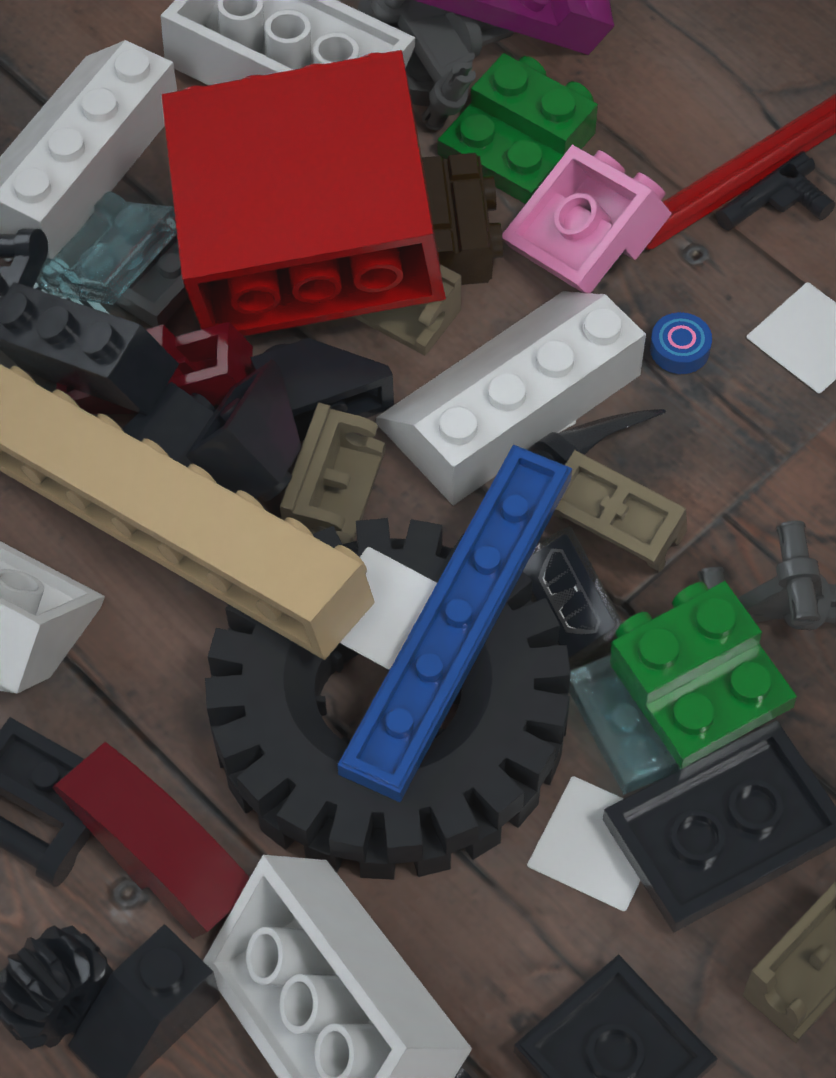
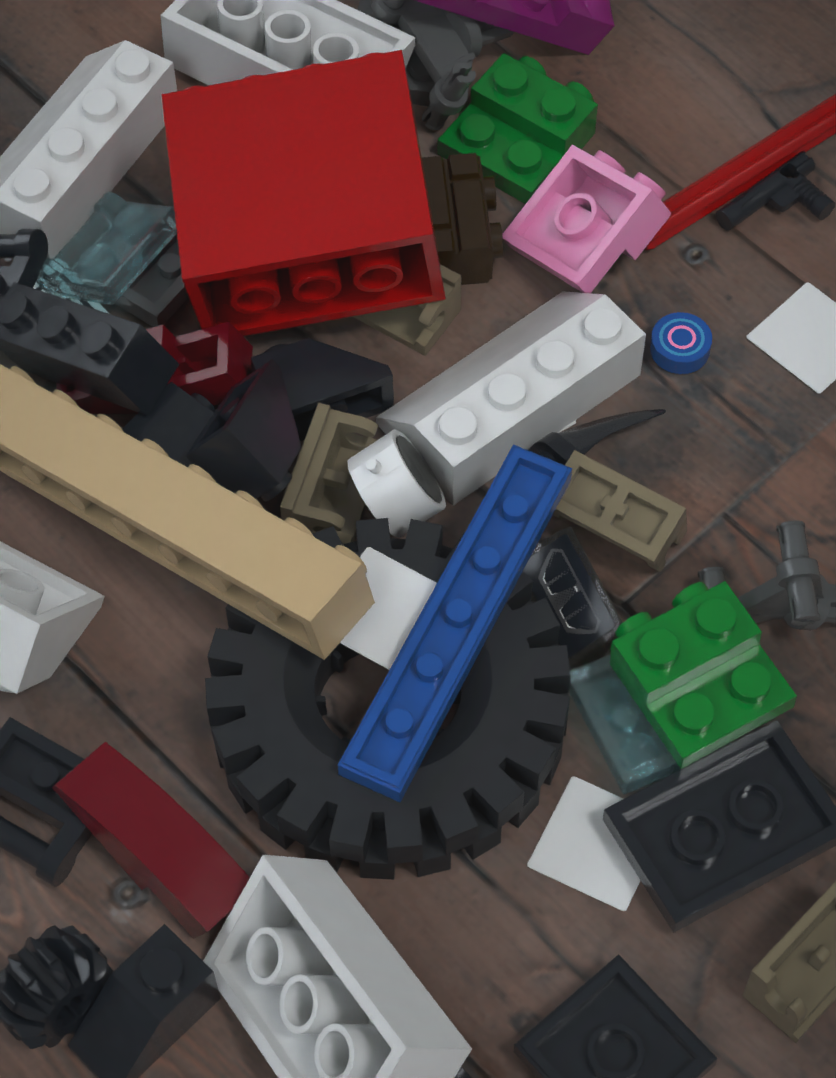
none -> white piece [347,429,446,538]

